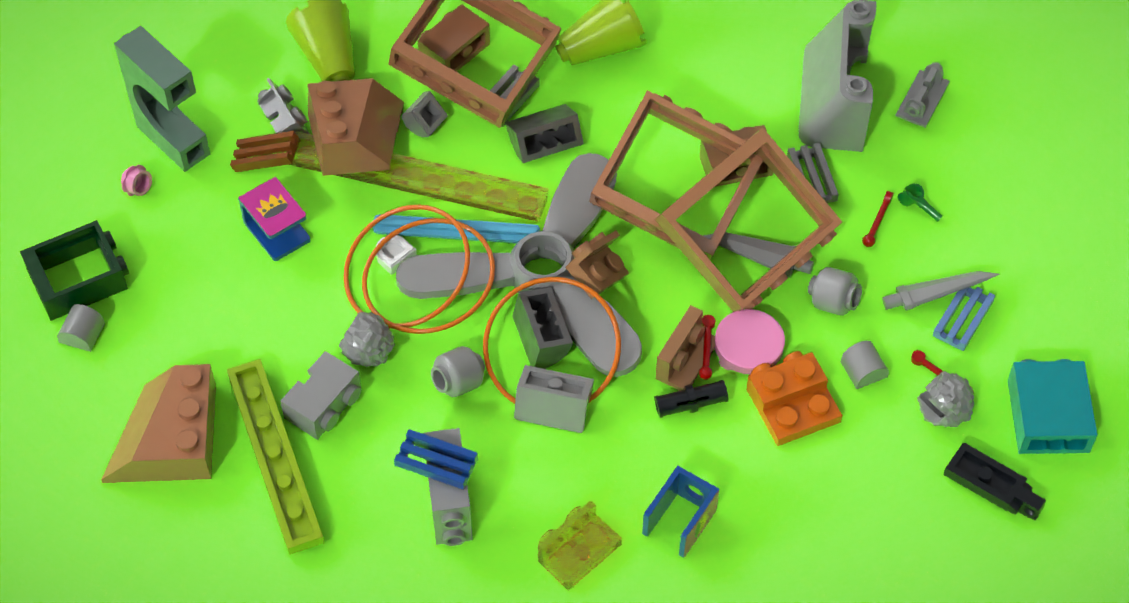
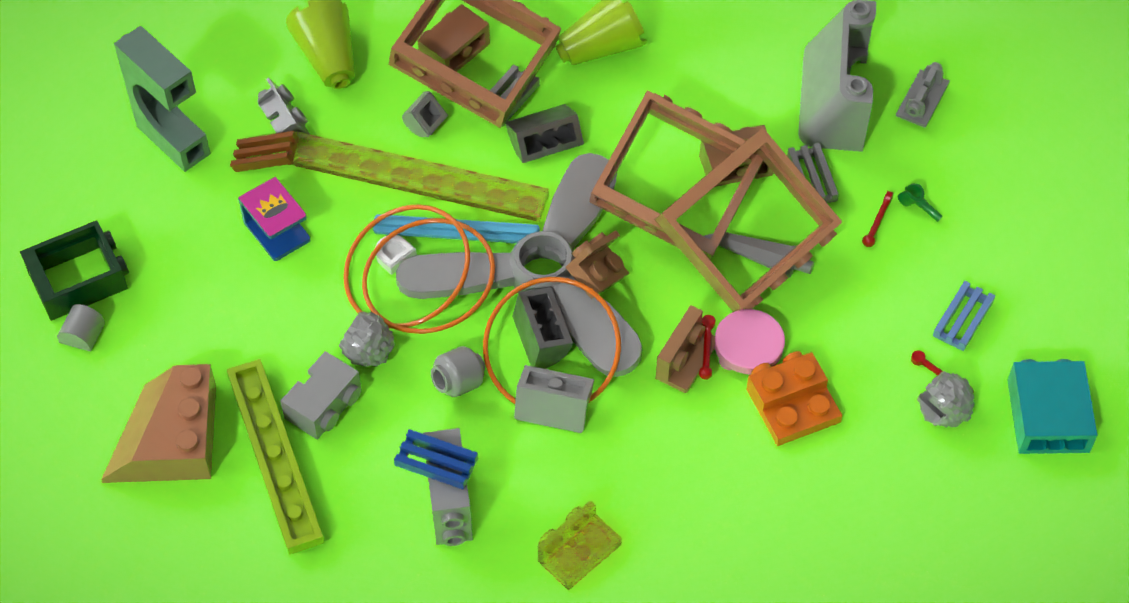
bright pink plate [121,164,152,196] -> none
nougat wedge [307,78,404,176] -> none
blue piece [642,465,720,558] -> none
black pin [654,380,729,418] -> none
light grey head [808,267,862,316] -> none
light grey brick [840,340,889,389] -> none
light grey bar [882,271,1000,310] -> none
black hinge [943,443,1046,521] -> none

